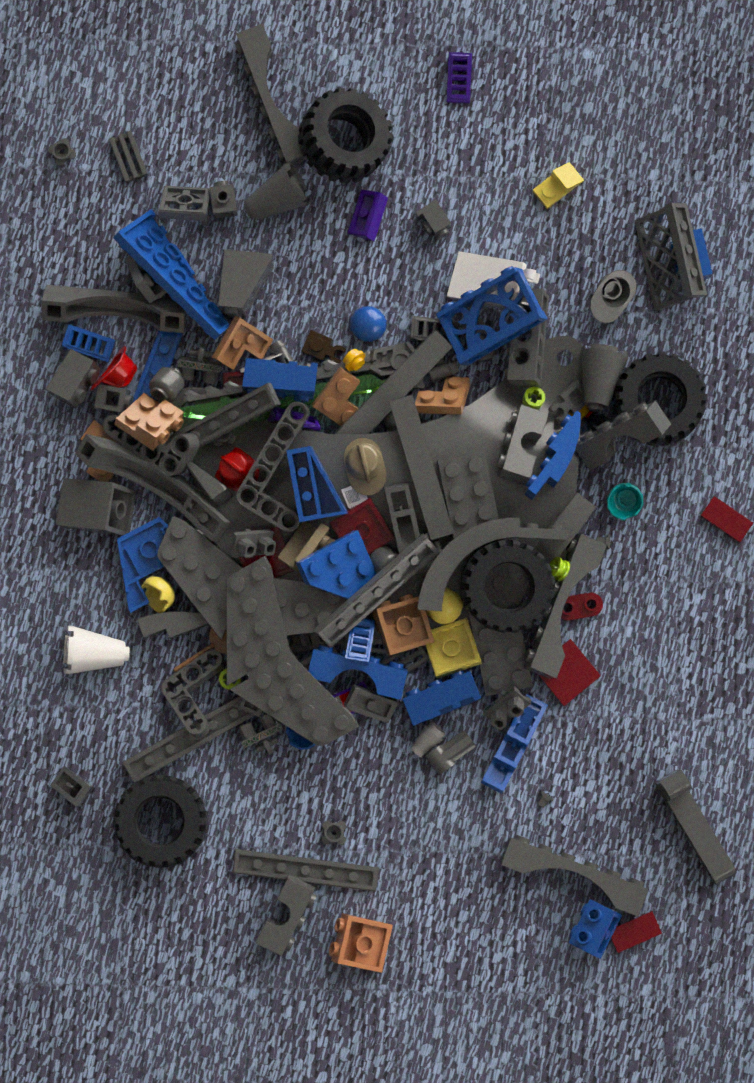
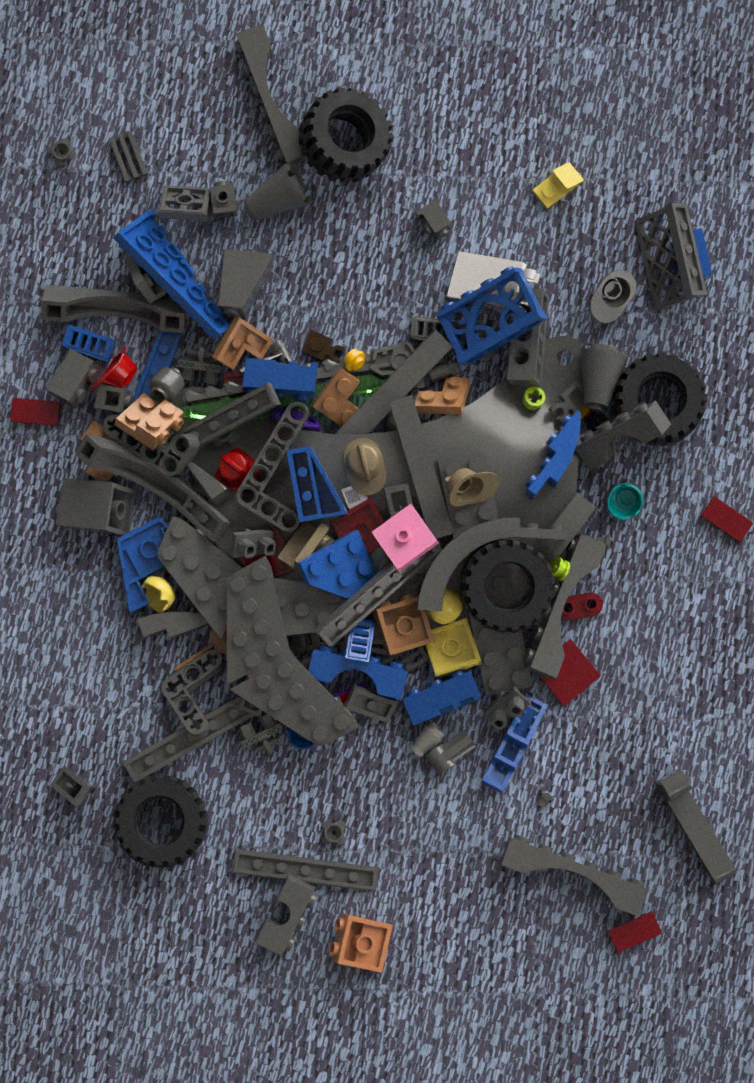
white cone [63,626,129,674] -> none
lime bush [219,669,241,690] -> none
dark purple slope [347,189,388,242] -> none
blue hair [350,306,387,342] -> none
dark purple slope [447,52,472,104] -> none
arch [496,404,548,486] -> none
blue brick [569,899,622,959] -> none
none -> dark red tile [10,398,61,426]
none -> bright pink plate [372,504,439,572]
none -> dark tan piece [444,468,500,507]

